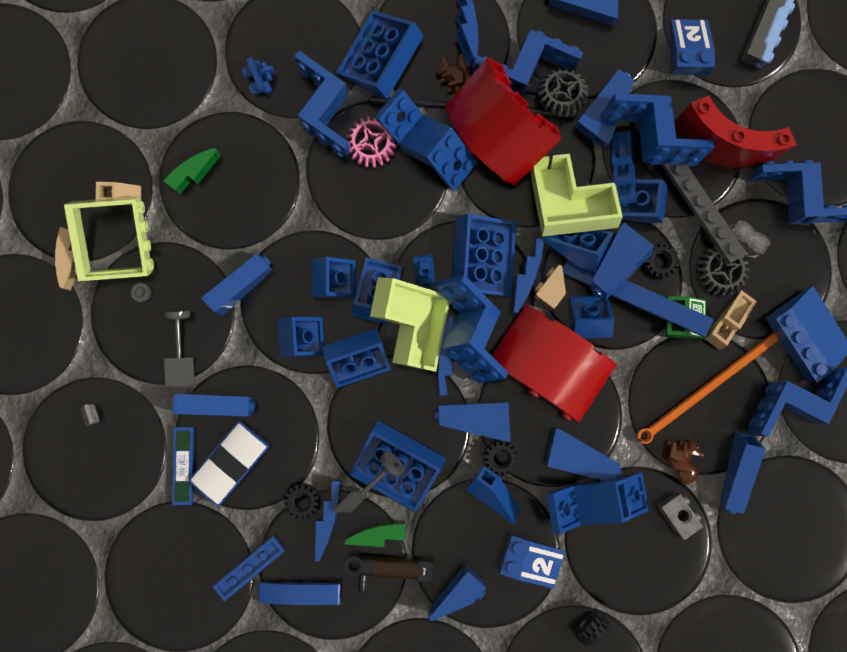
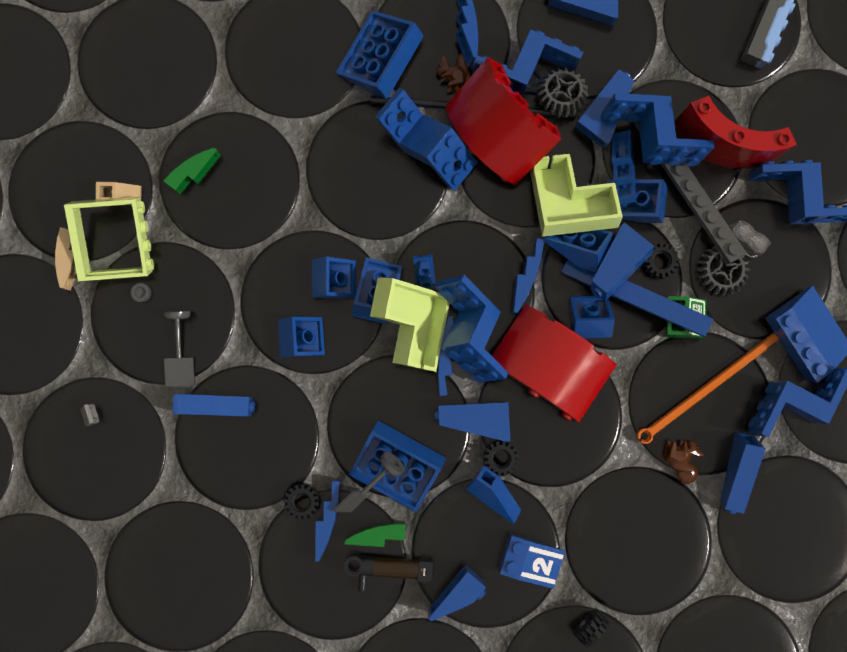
tile [172,427,195,505] -> none
white slope [188,420,269,507] -> none
blue slope [201,254,273,316] -> none
blue tile [212,535,286,602] -> none
blue hips [241,57,275,95] -> none
blue slope [259,581,340,605] -> none
blue bracket [294,51,351,159] -> none
blue slope [322,328,391,388] -> none
bright pink gear [346,116,397,168] -> none
blue slope [452,213,516,297] -> none
tan slope [534,265,566,311] -> none
blue slope [545,428,622,481] -> none
blue bracket [546,472,649,534] -> none
flat silver brick [656,492,703,540] -> none
blue slope [670,19,715,75] -> none
tan slope [704,290,757,350] -> none

